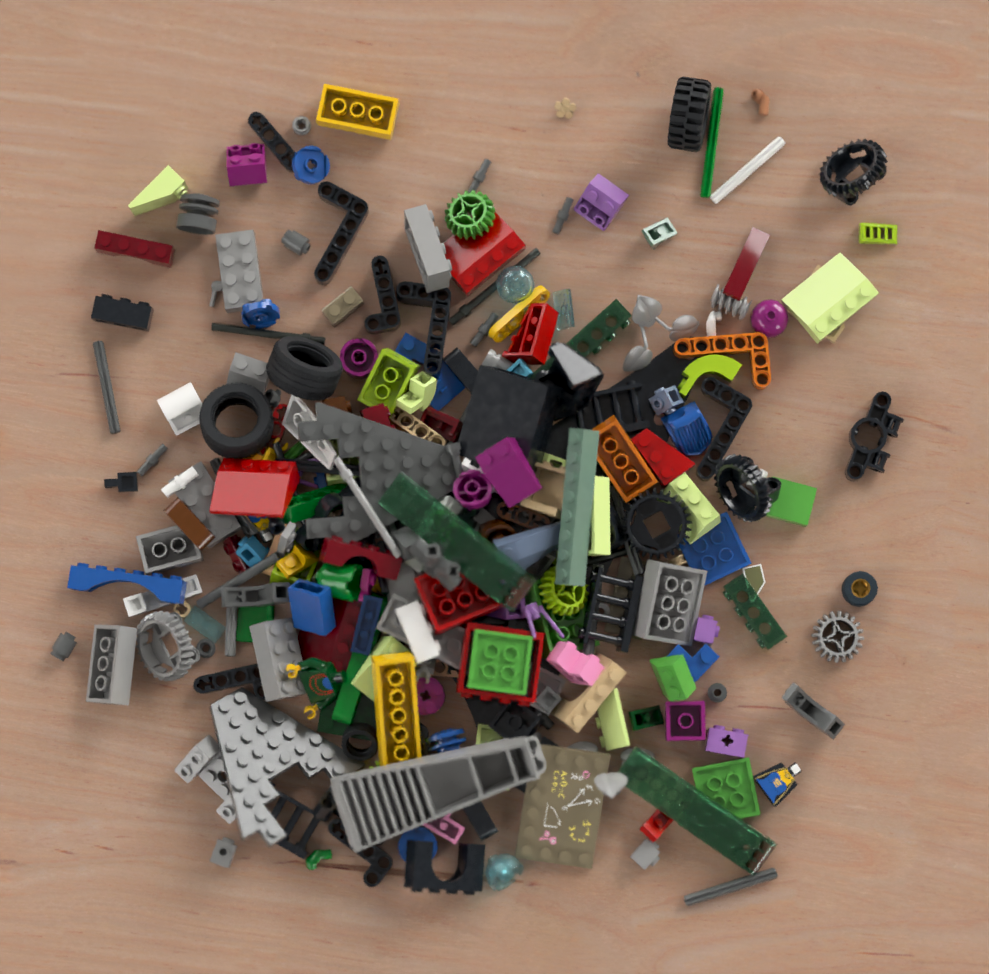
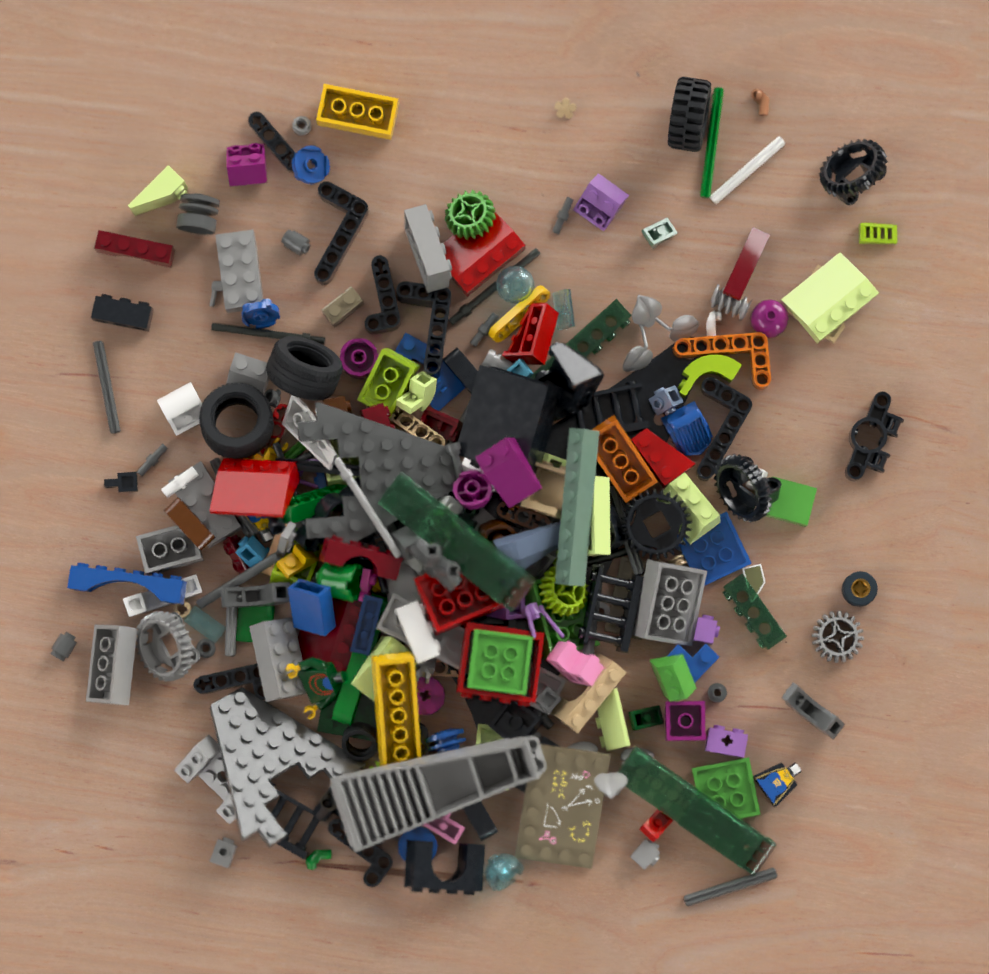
dark grey bar [467,159,491,194] -> none

